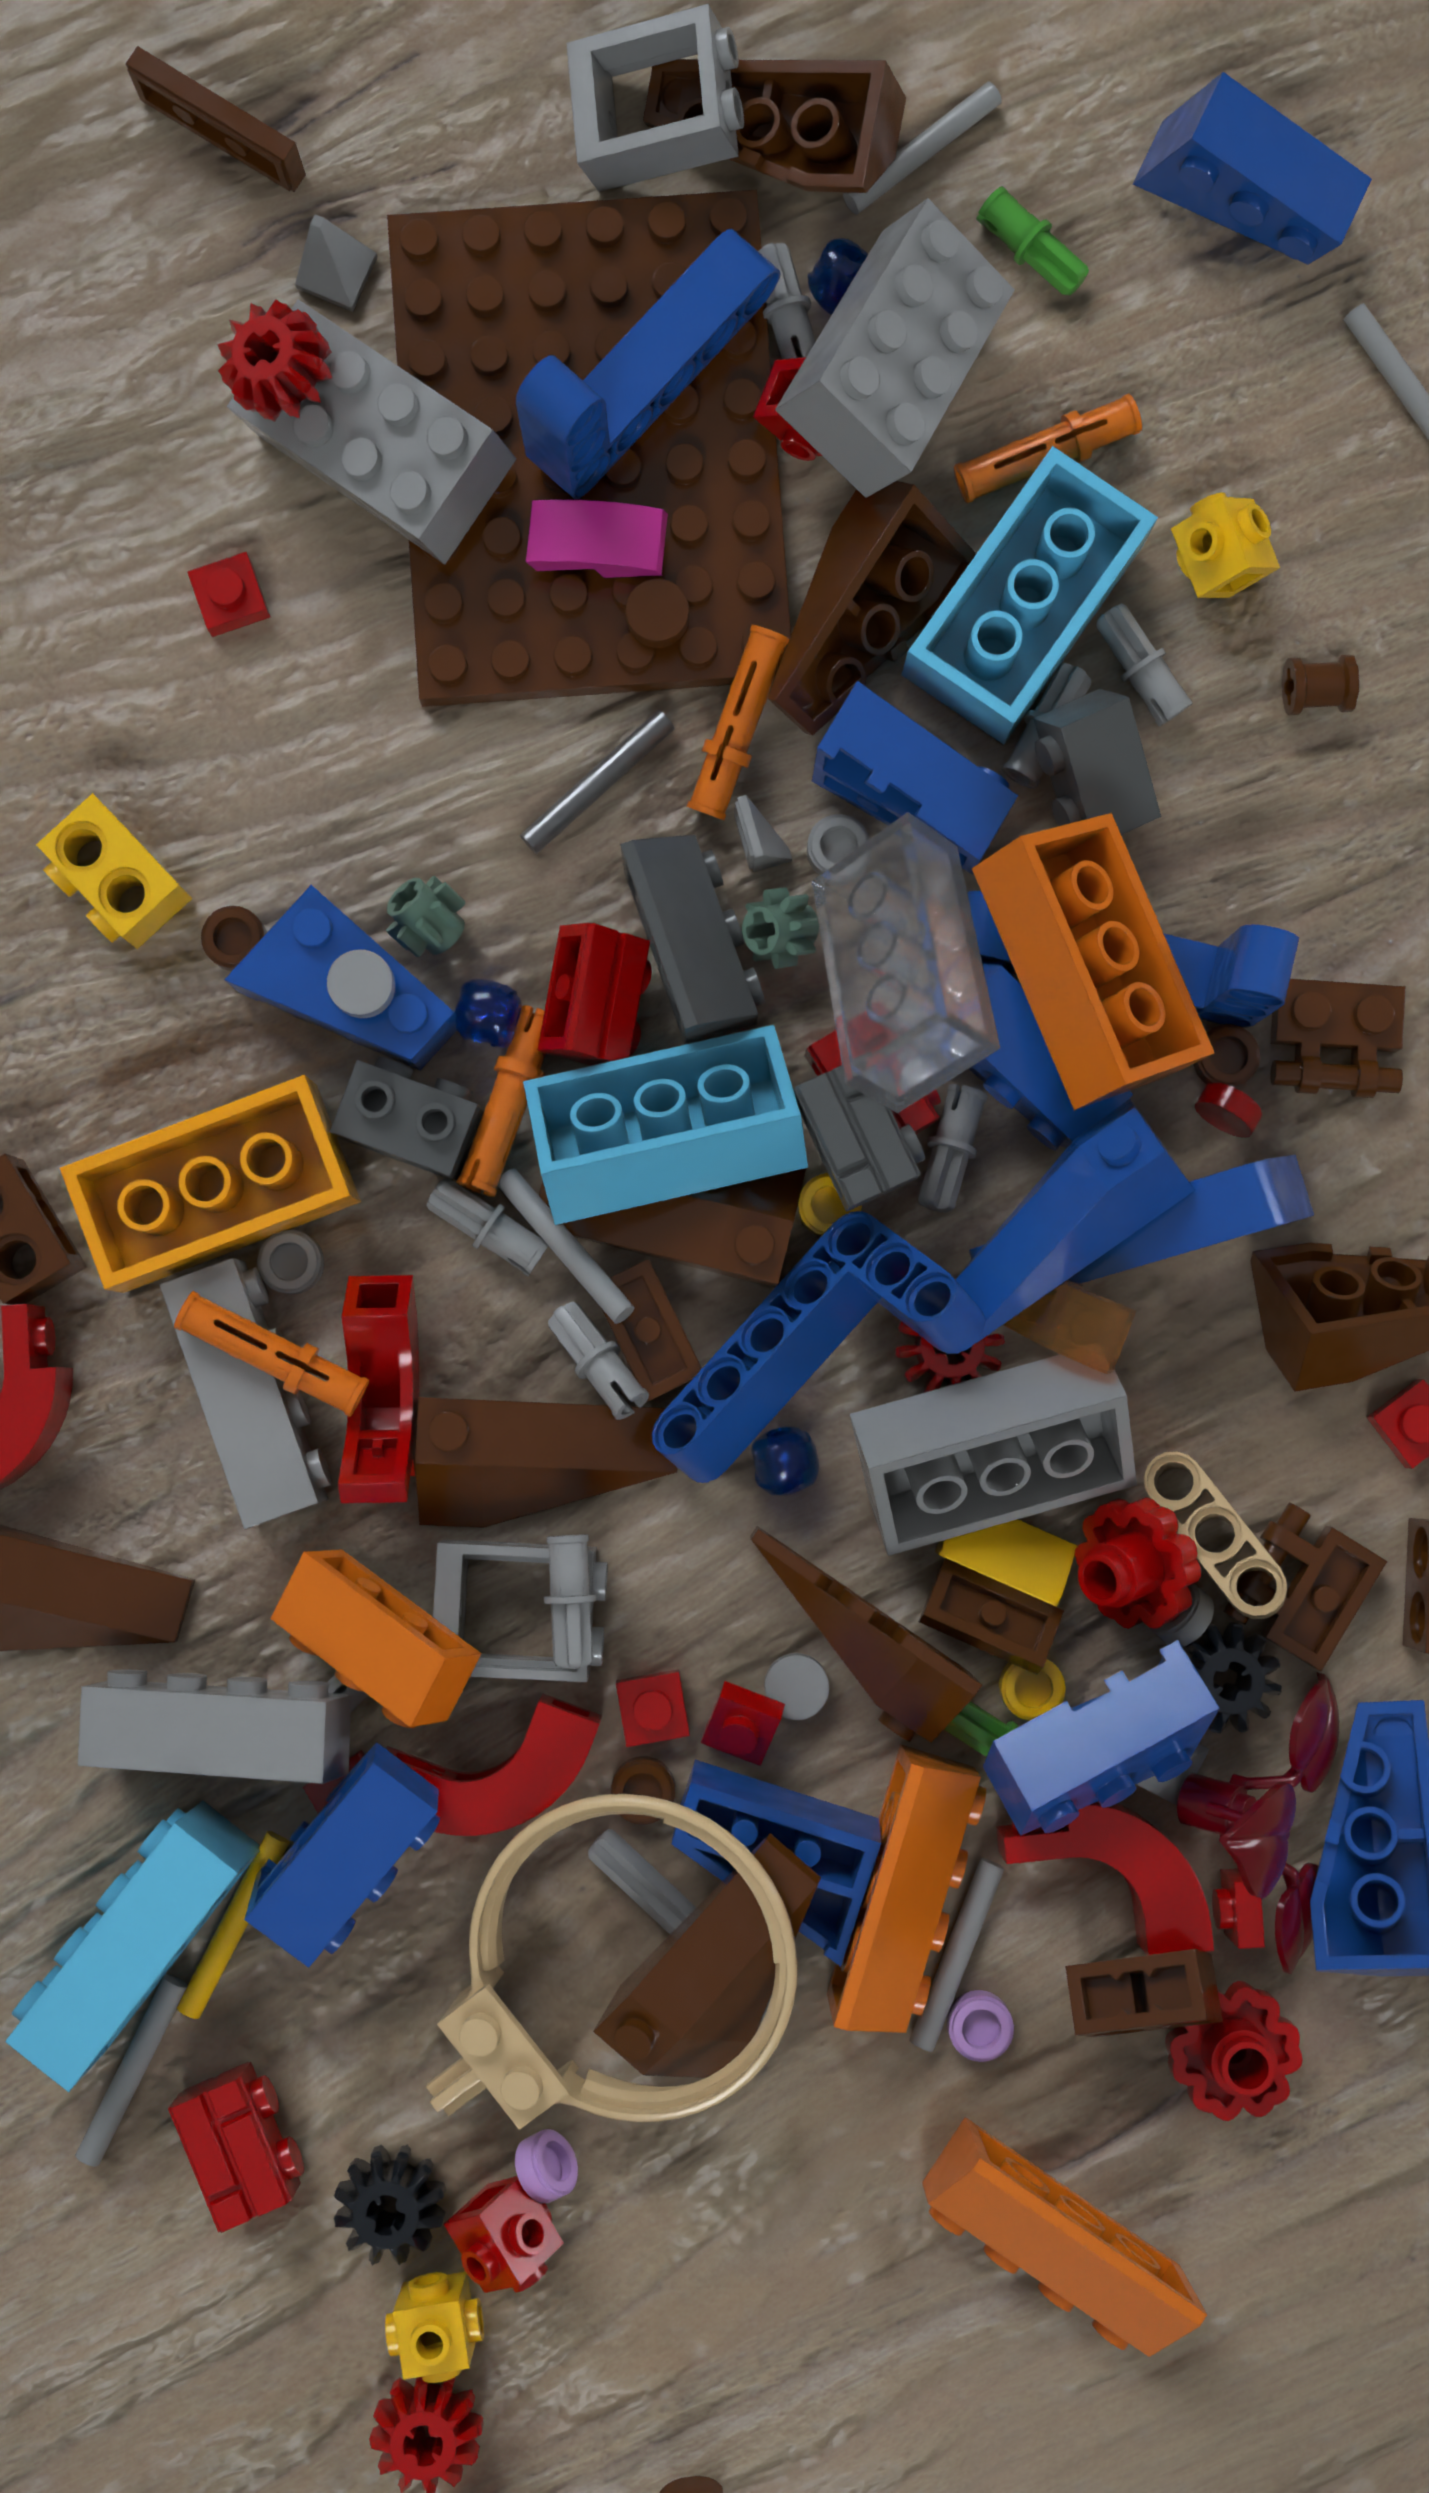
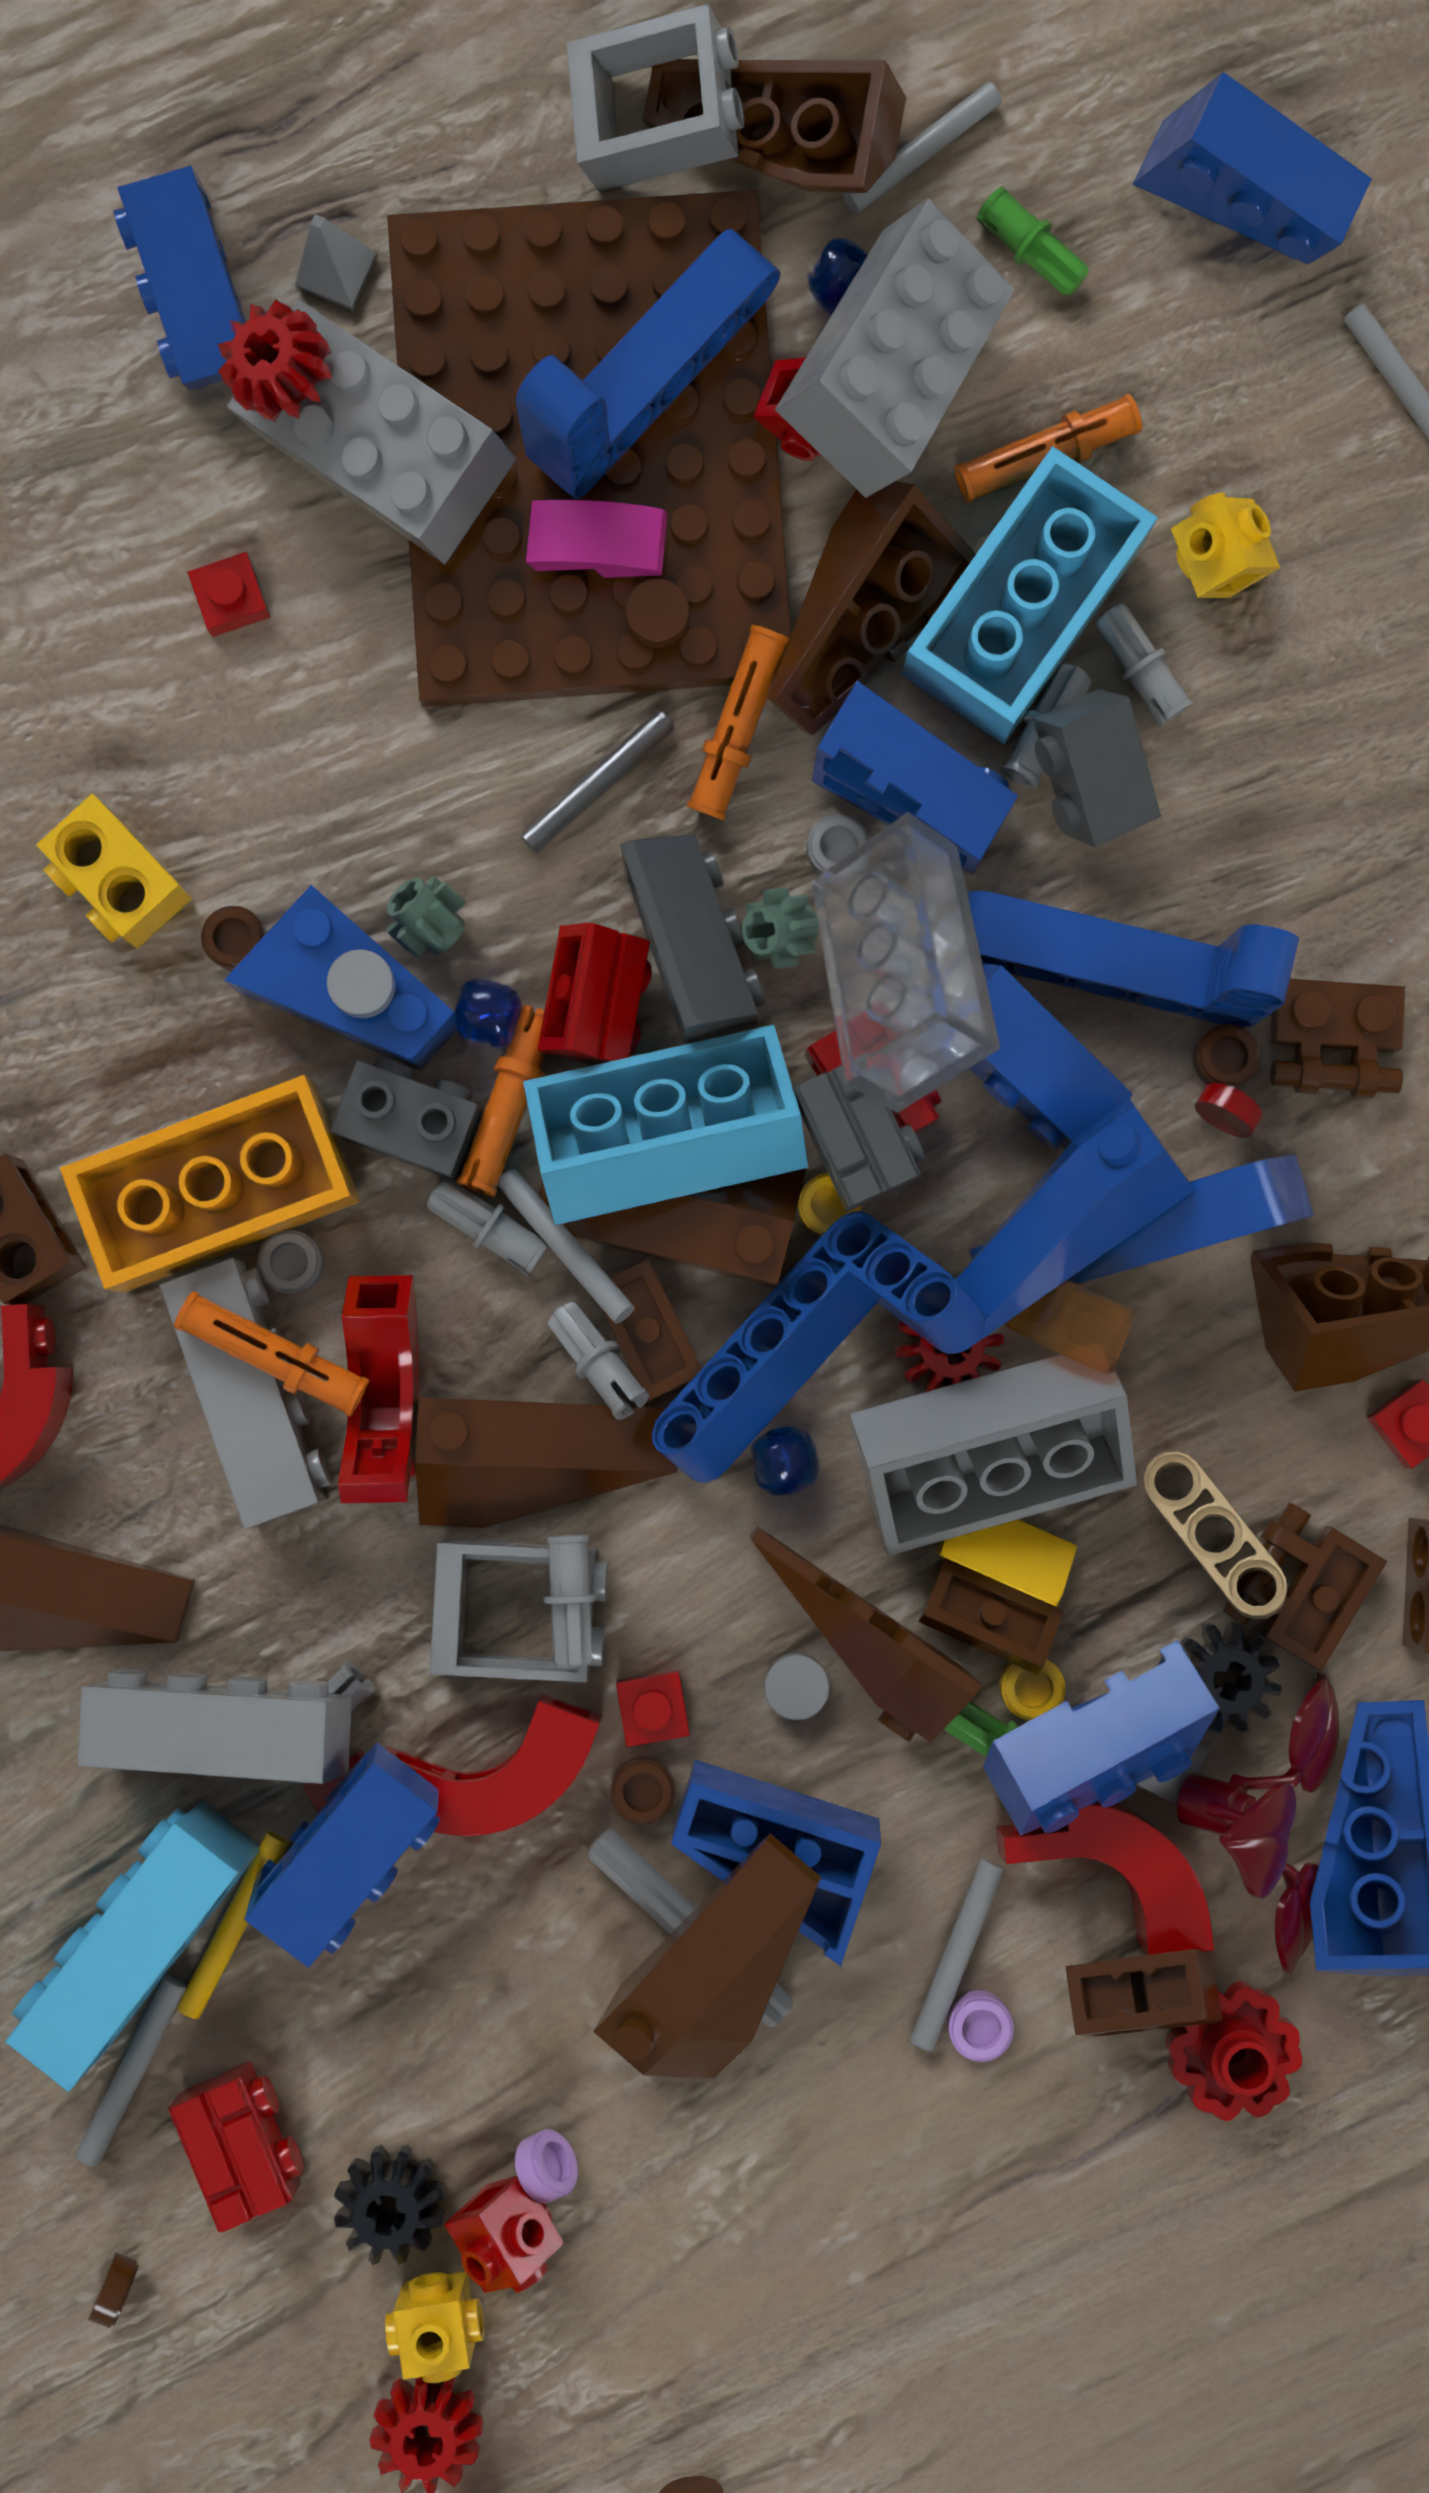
reddish brown tile [126,46,306,192] -> none
orange brick [270,1549,482,1728] -> none
tan brick [426,1794,798,2130] -> none
red plate [701,1681,785,1766] -> none
light grey slope [734,795,792,872] -> none
light grey axle [758,243,815,360] -> none
orange slope [827,1744,986,2033] -> none
light grey axle [918,1084,988,1213] -> none
orange slope [922,2117,1207,2357] -> none
orange brick [972,813,1215,1110] -> none
red plant [1075,1497,1201,1629] -> none
light grey tile [1149,1583,1214,1647] -> none
red plate [1212,1868,1265,1949] -> none
reddish brown bush [1282,654,1359,715] -> none
none -> reddish brown tile [88,2252,139,2328]
none -> blue wedge [113,165,246,391]

